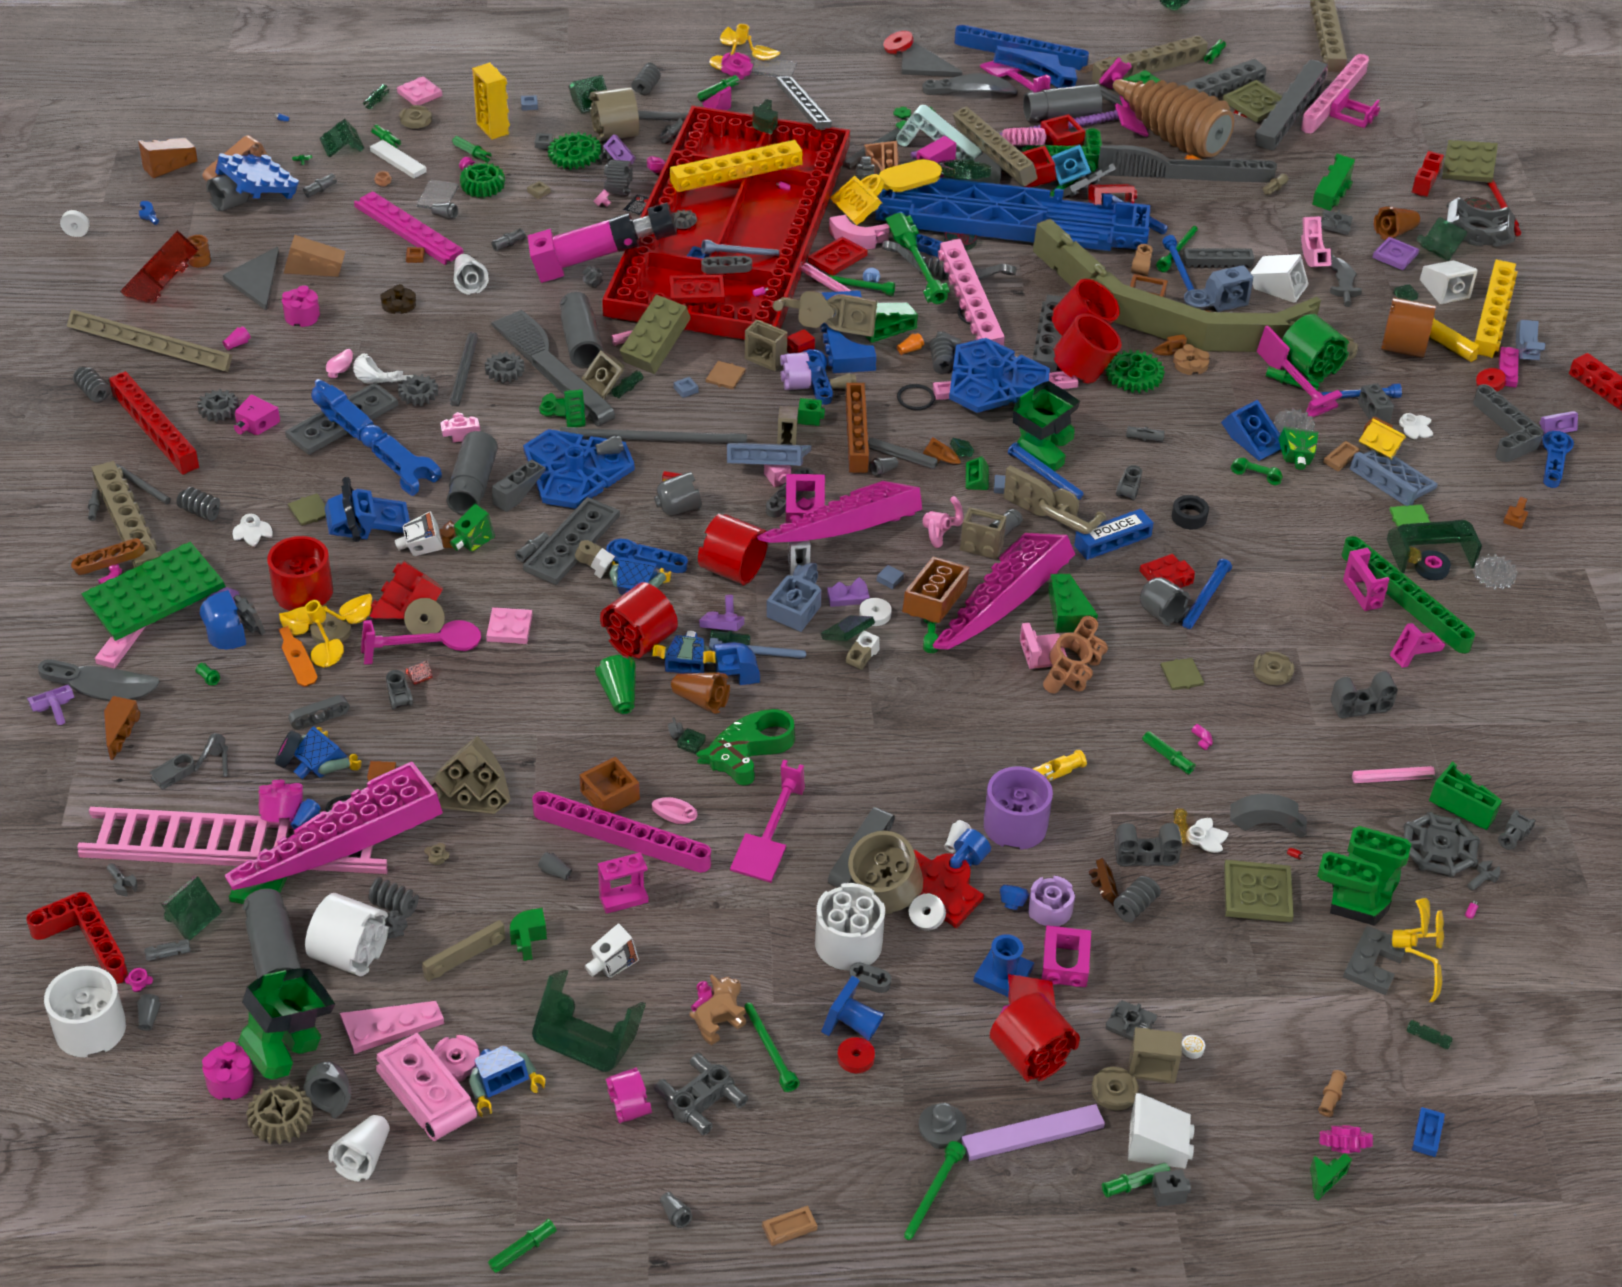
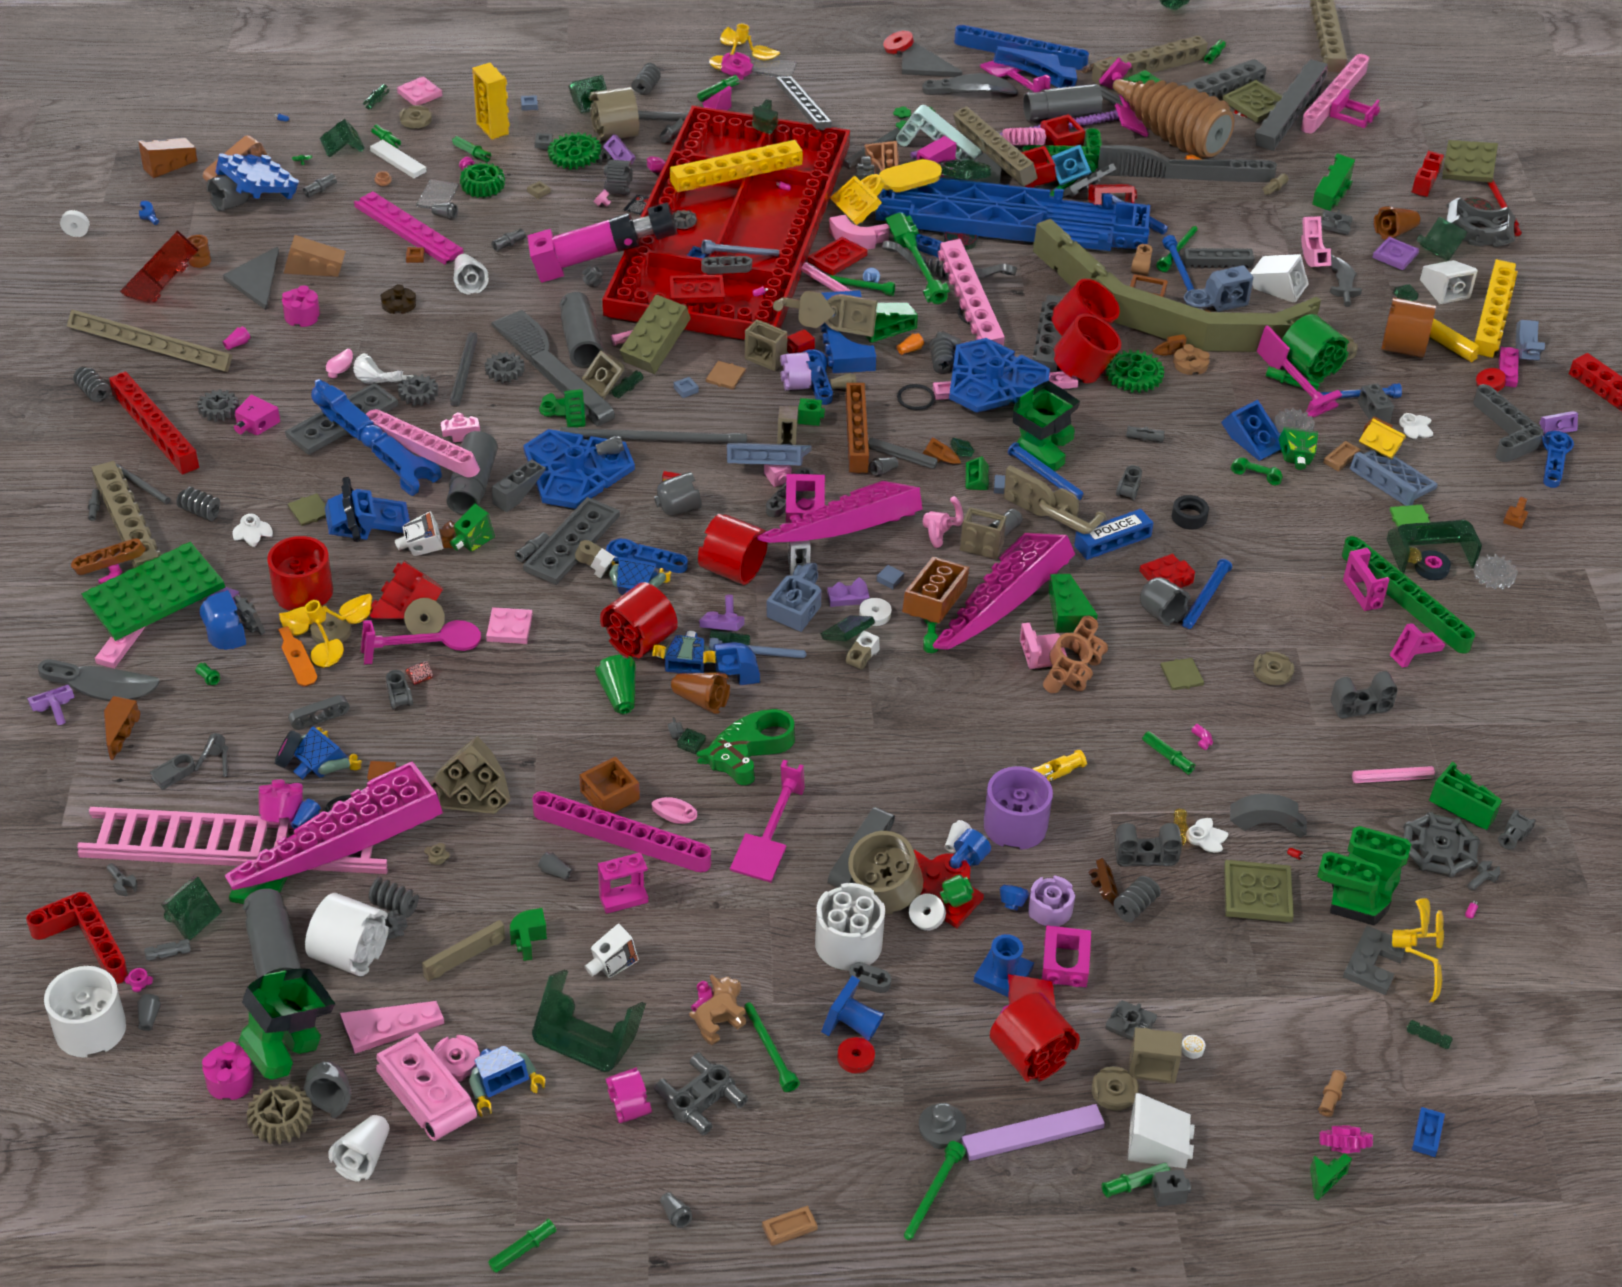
none -> bright pink beam [366,409,480,478]
none -> green head [940,875,974,908]

